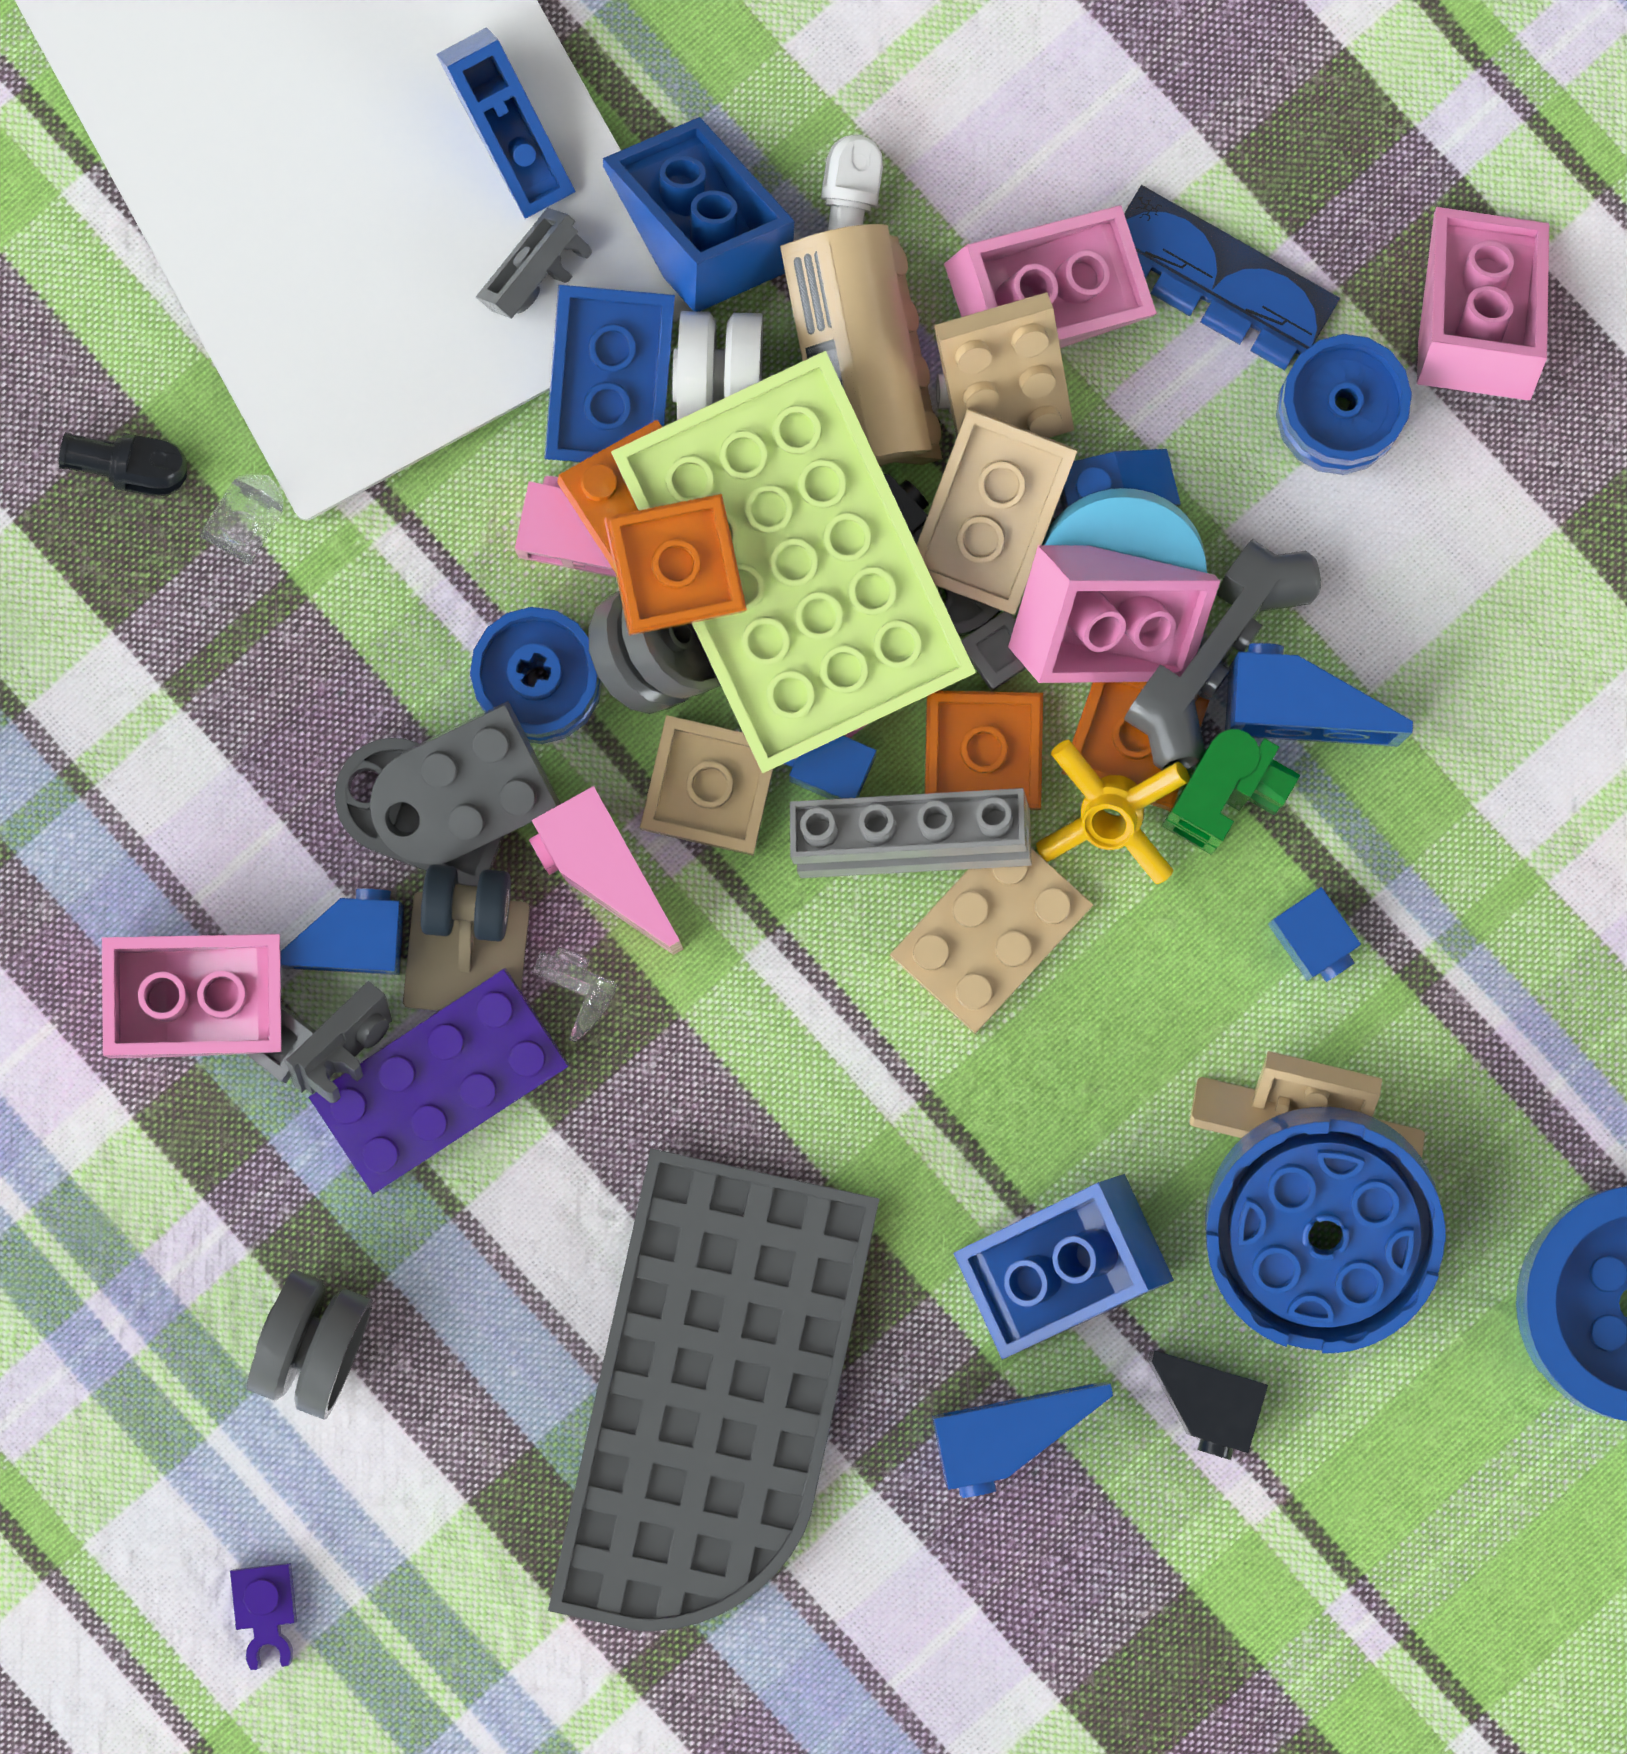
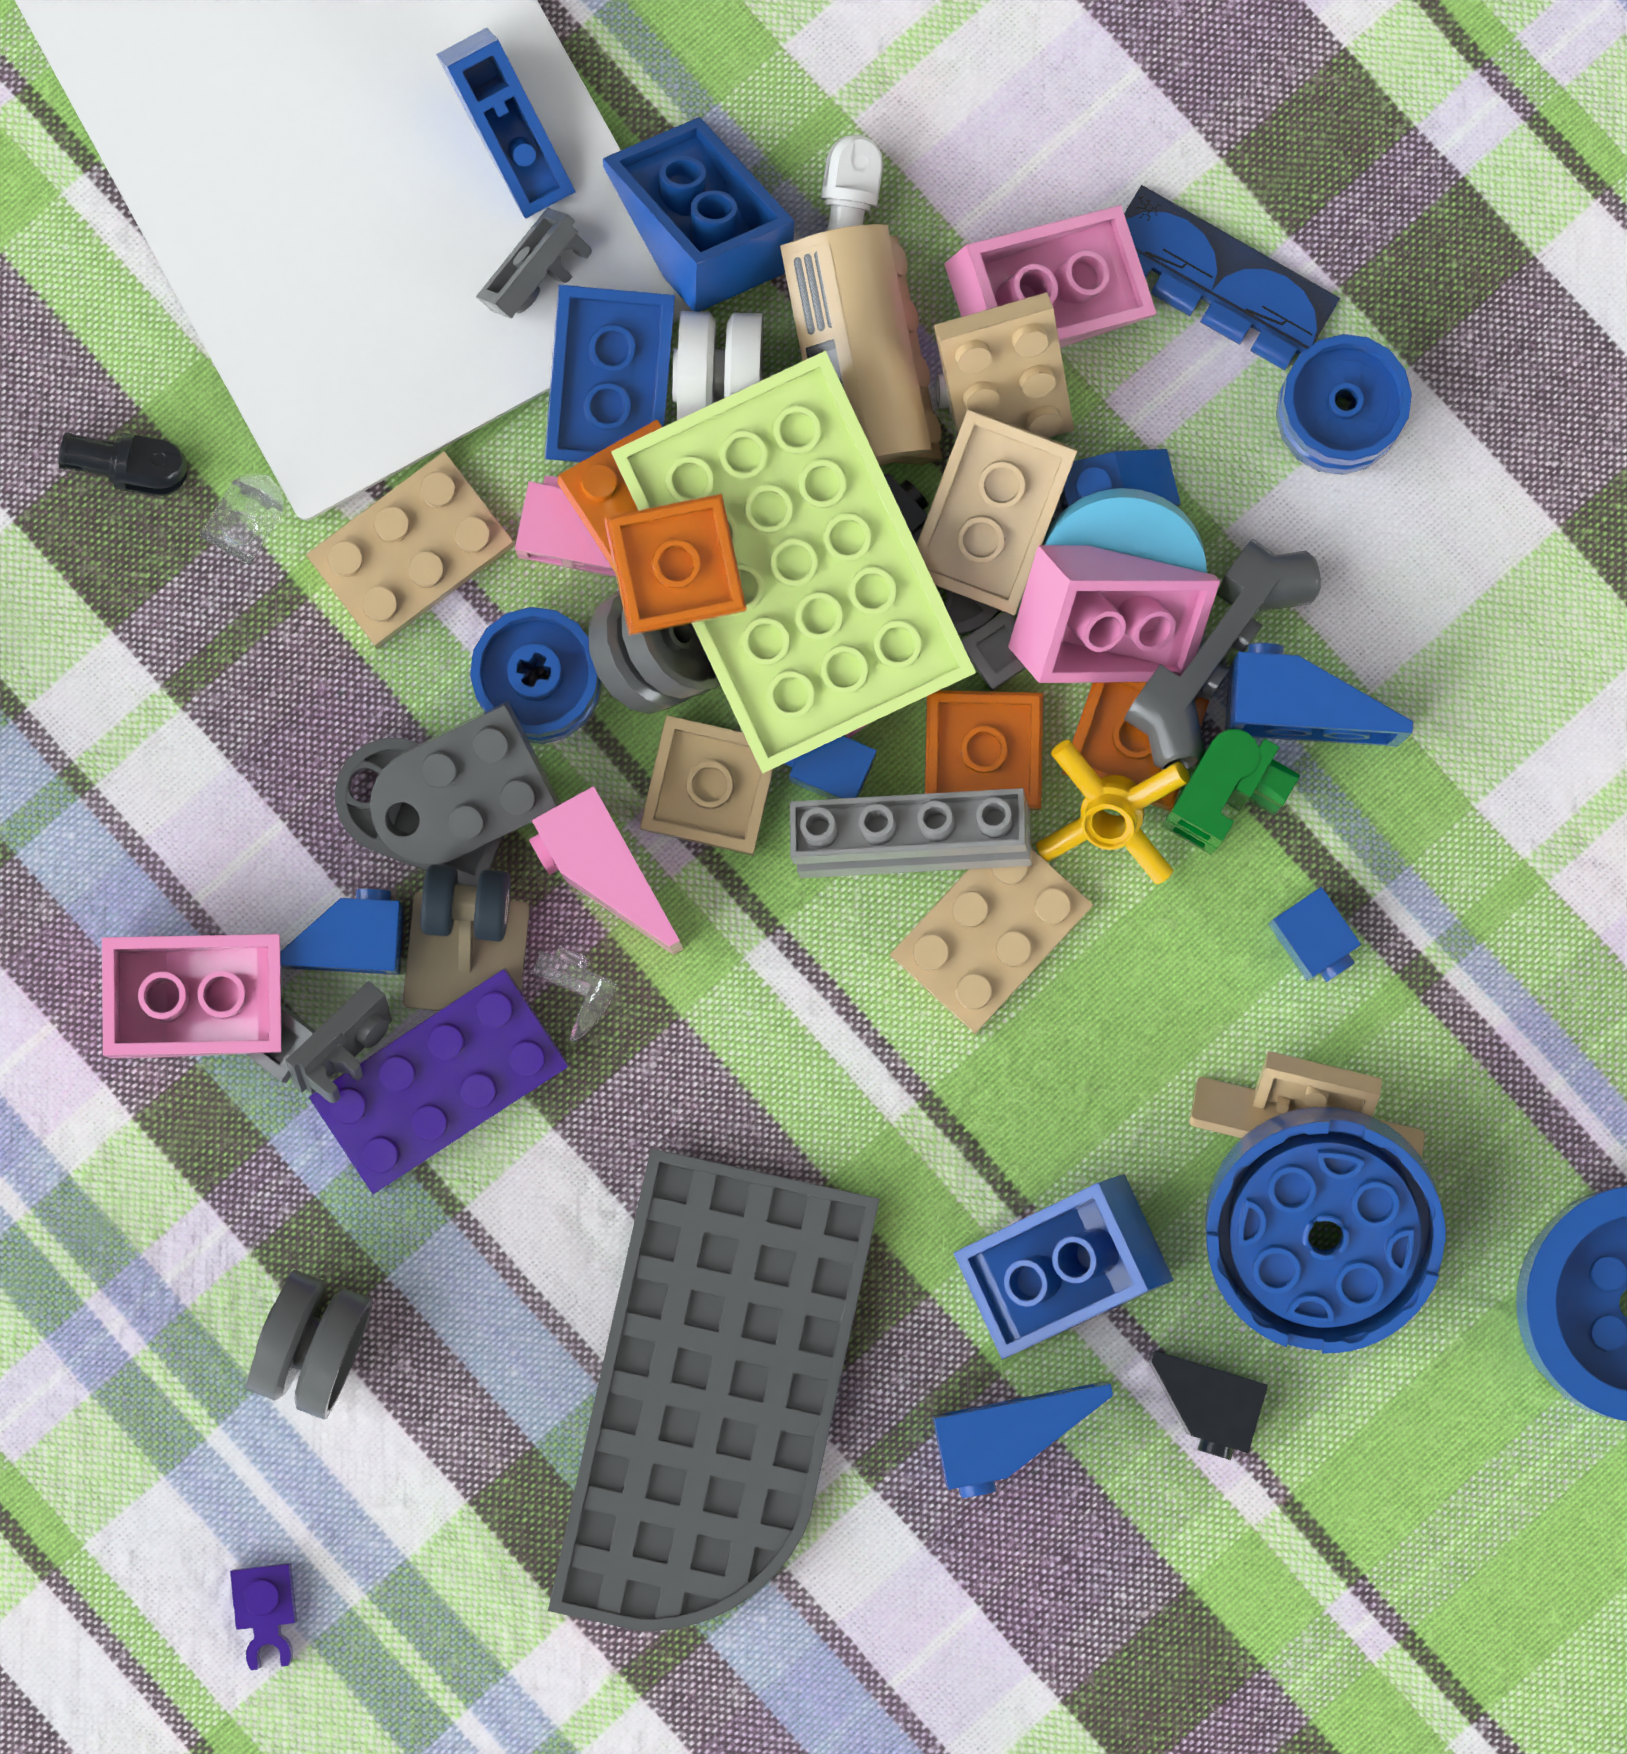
bright pink slope [1417,207,1549,401] -> none
none -> tan plate [306,451,515,649]

